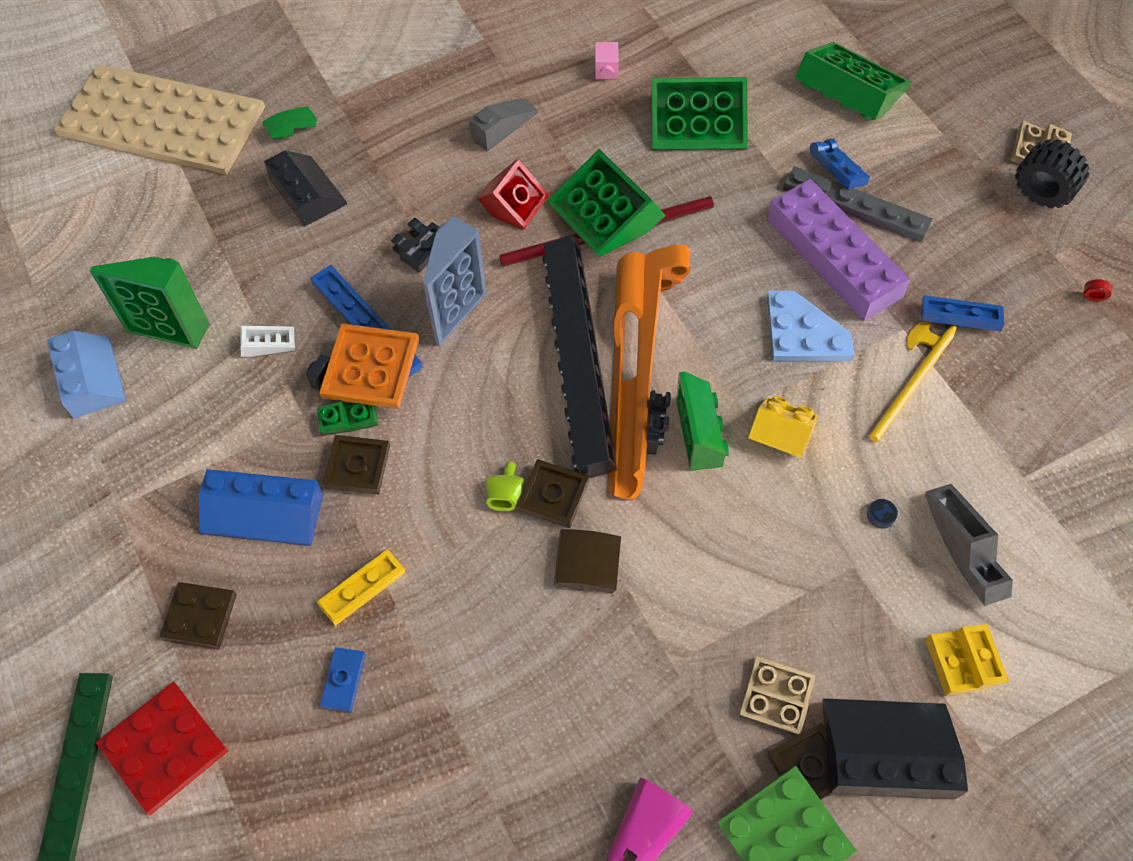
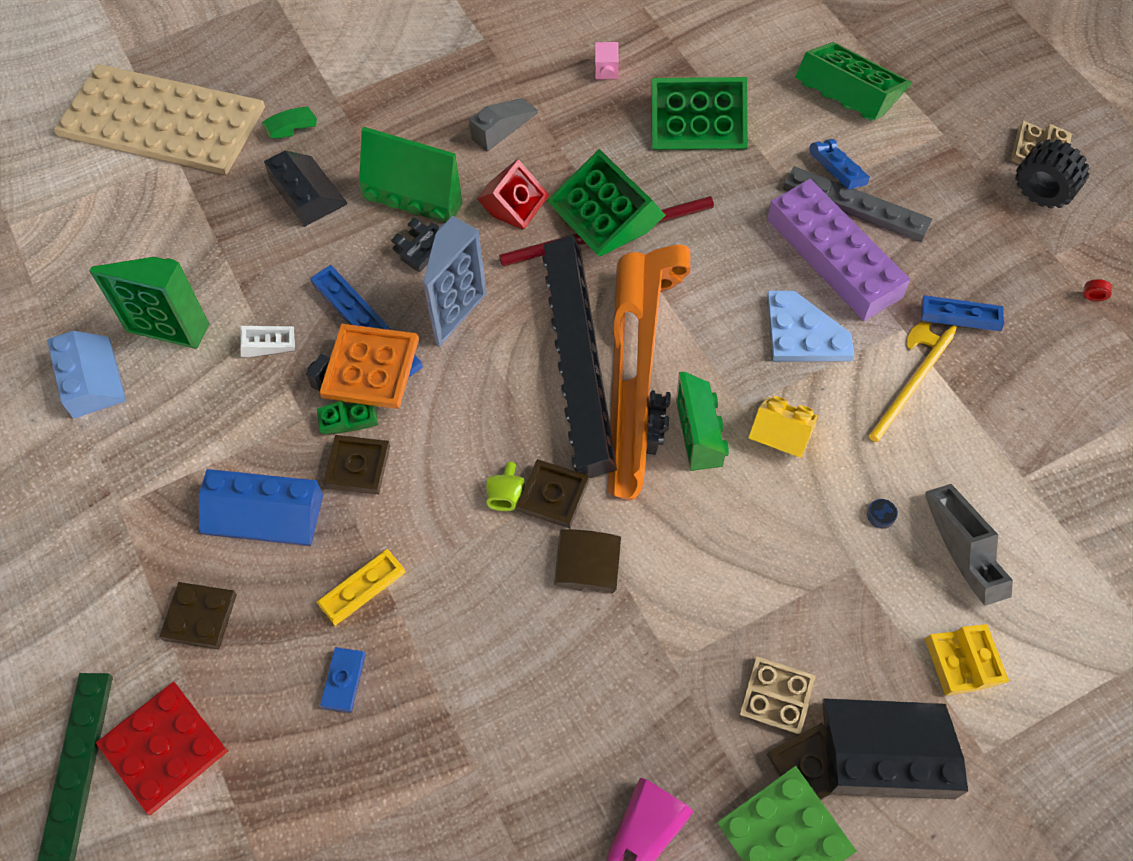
none -> green slope [359,127,463,223]

